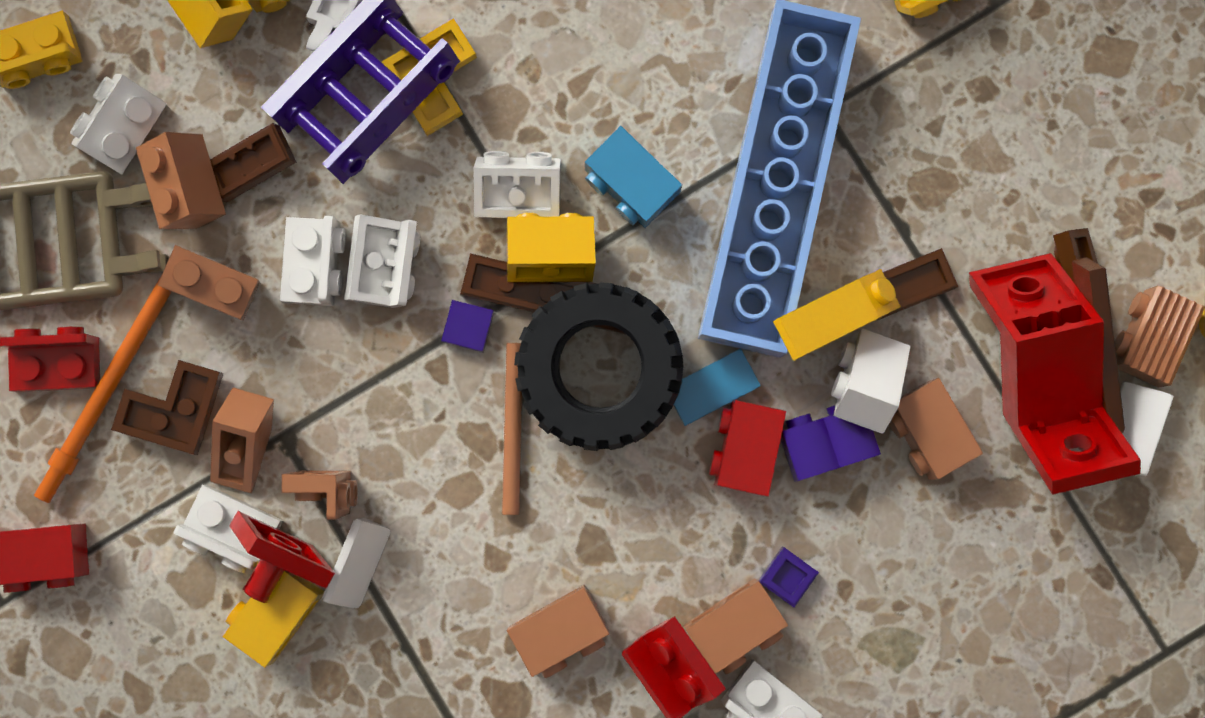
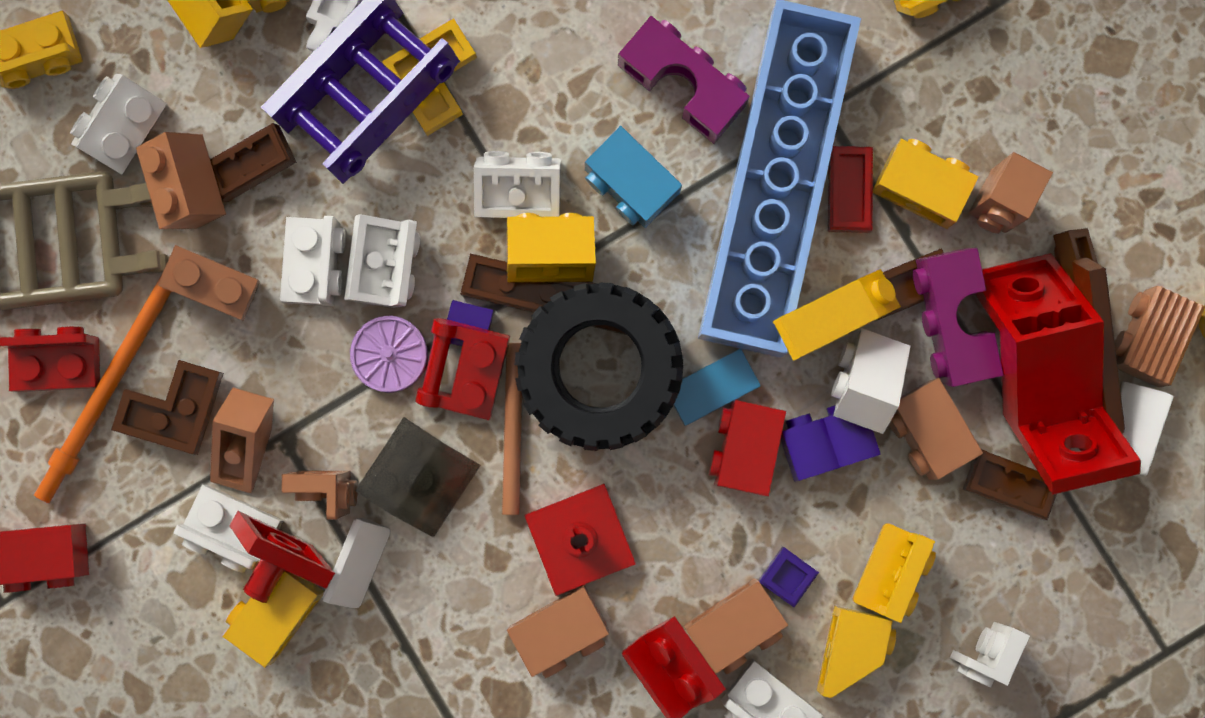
none -> lavender wheel [350,316,428,393]
none -> clear smoke slope [355,417,481,537]
none -> red plate [415,318,511,420]
none -> red tile [524,484,636,596]
none -> magenta arch [618,16,750,144]
none -> yellow slope [816,605,896,698]
none -> red tile [828,146,873,233]
none -> yellow bracket [852,523,936,623]
none -> yellow brick [873,138,979,229]
none -> magenta arch [913,248,1004,387]
none -> white bracket [950,622,1030,688]
none -> reddish brown plate [963,449,1057,521]
none -> nougat brick [968,152,1053,234]

